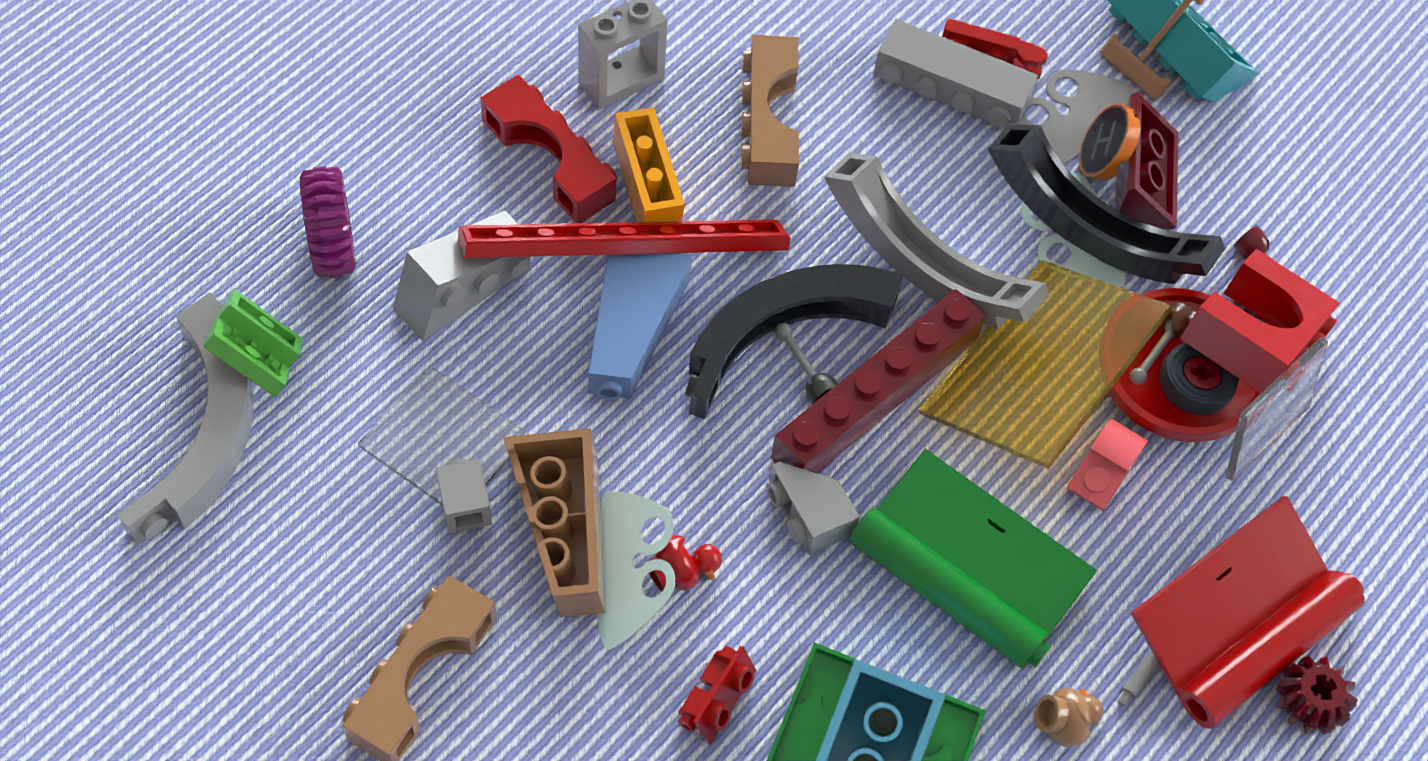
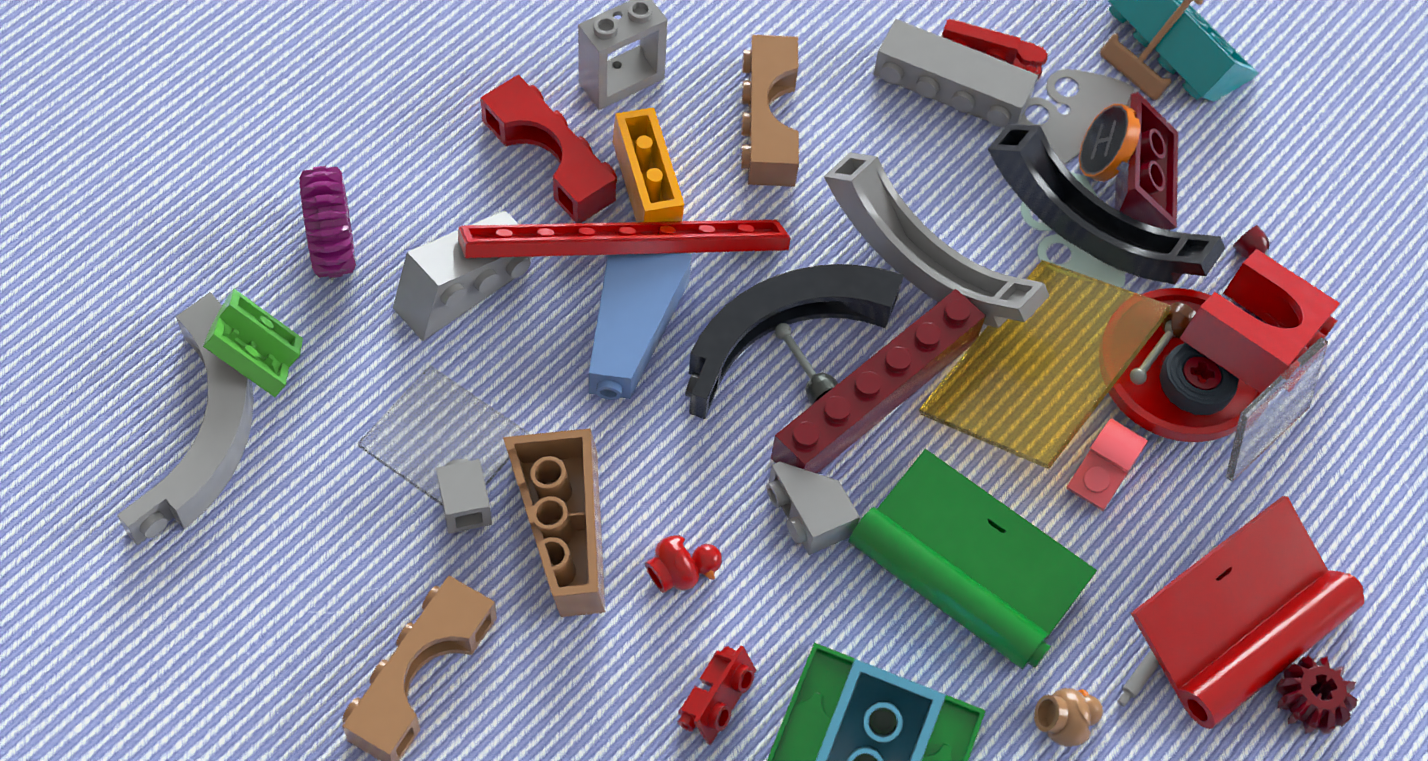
light aqua piece [597,491,675,650] -> none

